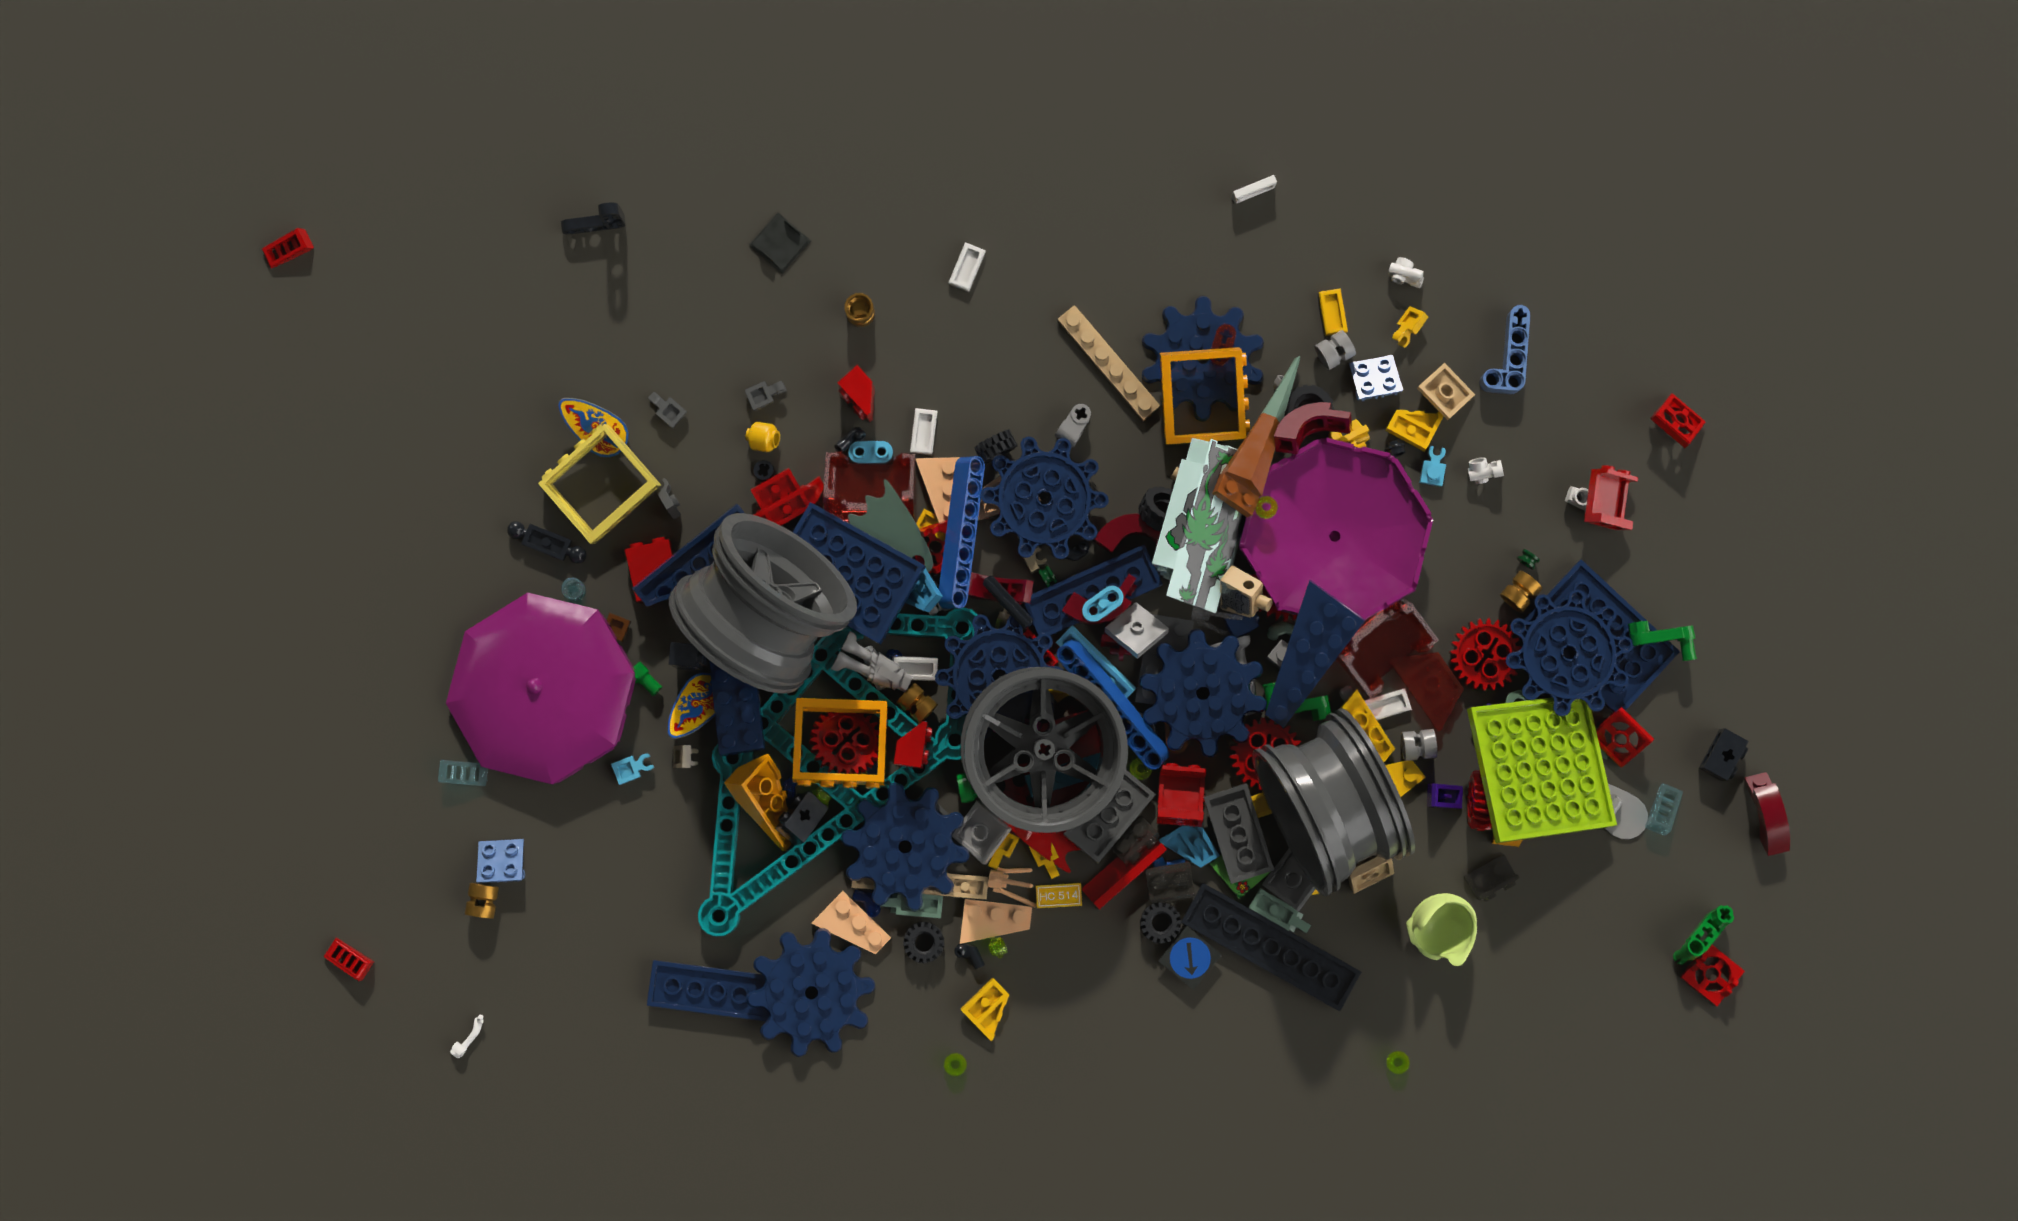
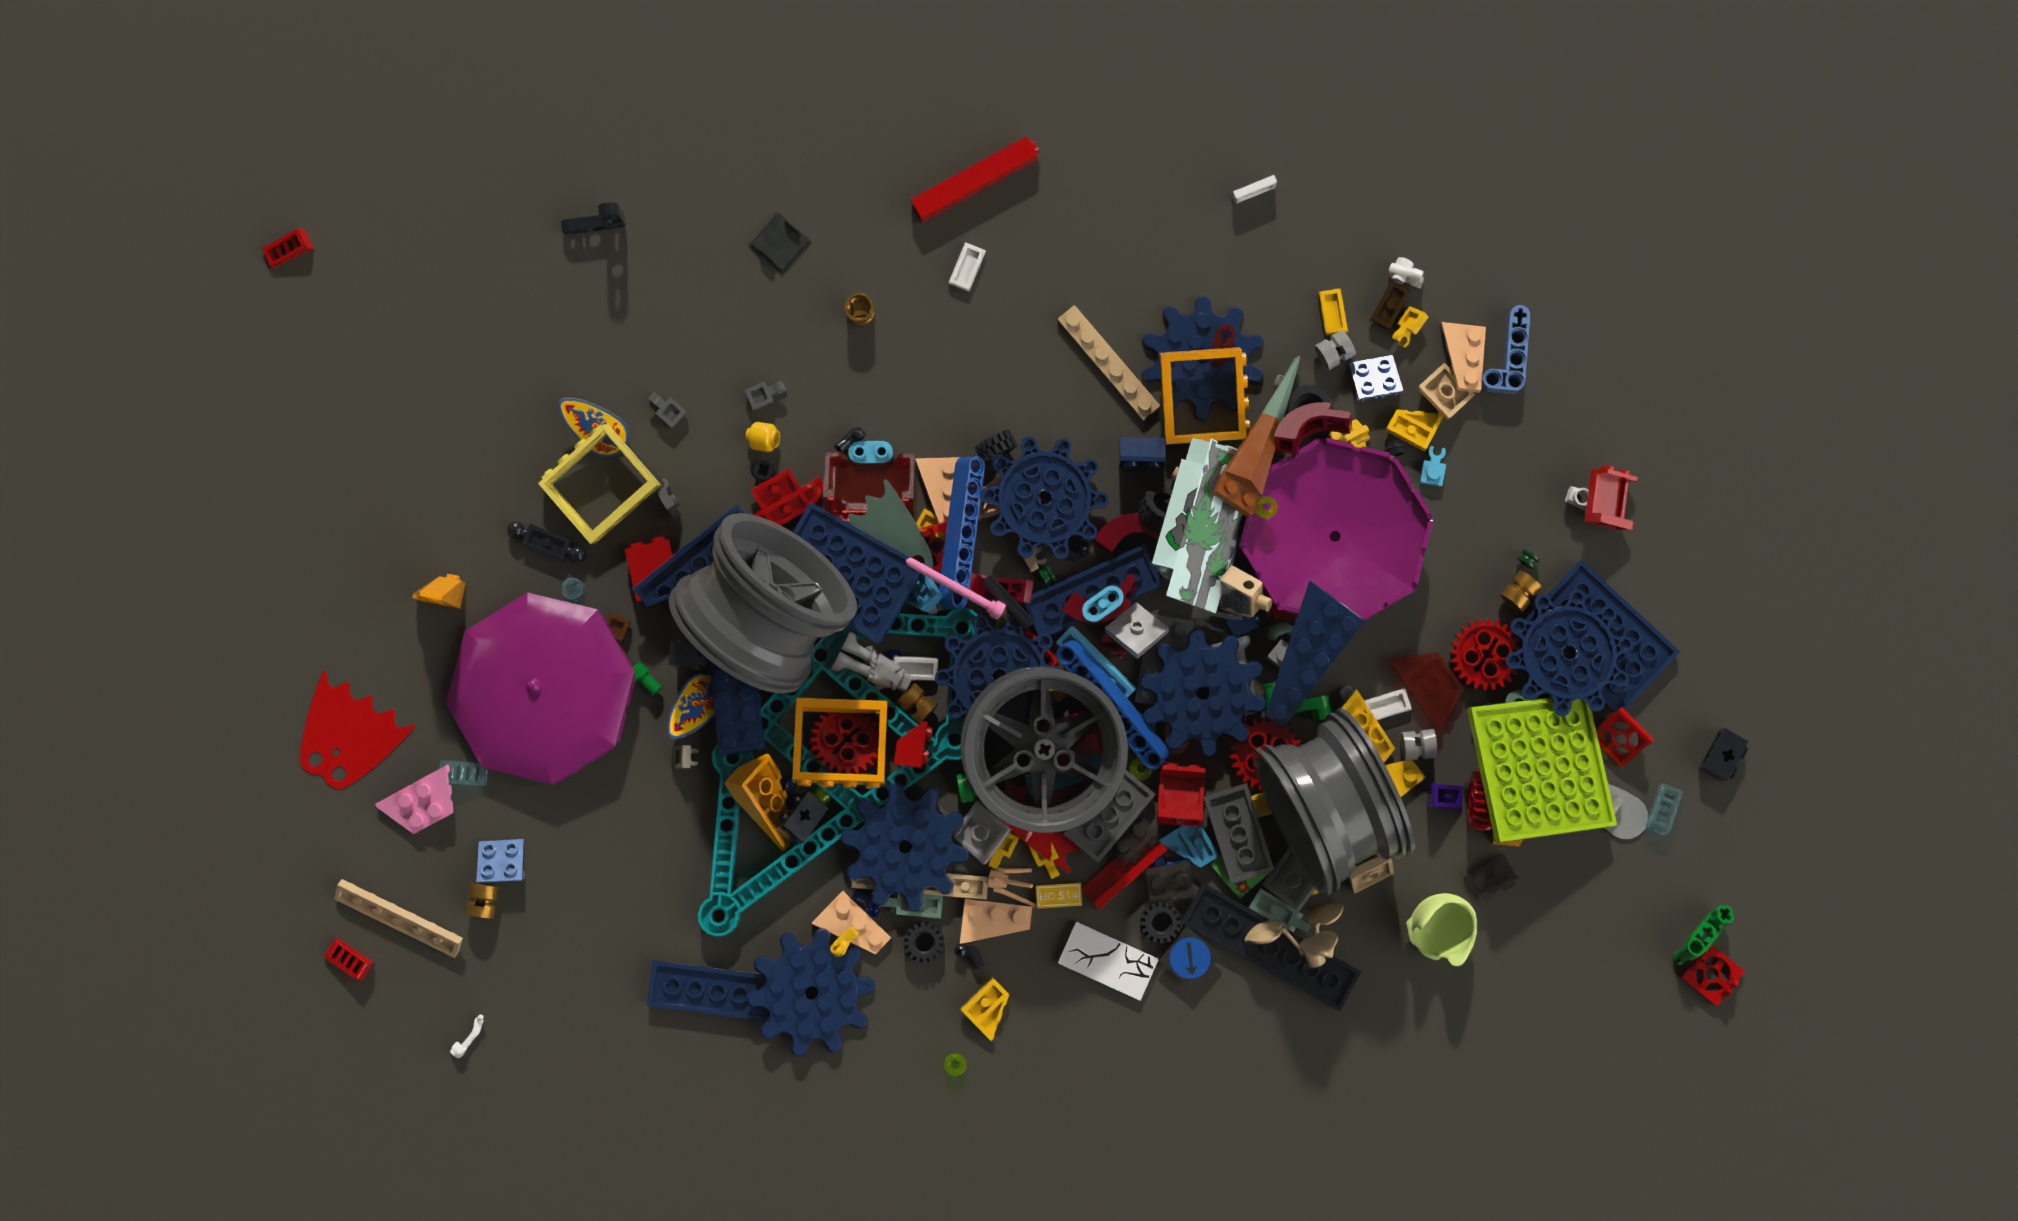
medium azure plate [611,754,654,785] -> none
red slope [837,365,875,423] -> none
white tile [910,408,938,456] -> none
clear neon green plate [988,937,1008,959] -> none
light grey piece [1055,404,1091,448] -> none
clear red windscreen [1336,598,1439,698] -> none
clear neon green plate [1387,1051,1410,1074] -> none
white plate [1468,458,1504,484] -> none
green beam [1628,621,1697,661] -> none
red piece [1650,393,1706,448] -> none
dark red arch [1744,772,1790,856] -> none
none -> red piece [300,670,415,789]
none -> tan plate [334,879,463,958]
none -> bright pink wing [375,764,454,834]
none -> light orange wedge [412,574,466,609]
none -> yellow arm [830,926,859,957]
none -> bright pink piece [906,558,1006,620]
none -> red brick [911,136,1040,223]
none -> white tile [1058,922,1159,1001]
none -> dark blue slope [1119,437,1166,471]
none -> tan plant [1245,903,1344,968]
none -> dark brown plate [1369,280,1411,331]
none -> light nougat wing [1440,322,1486,393]

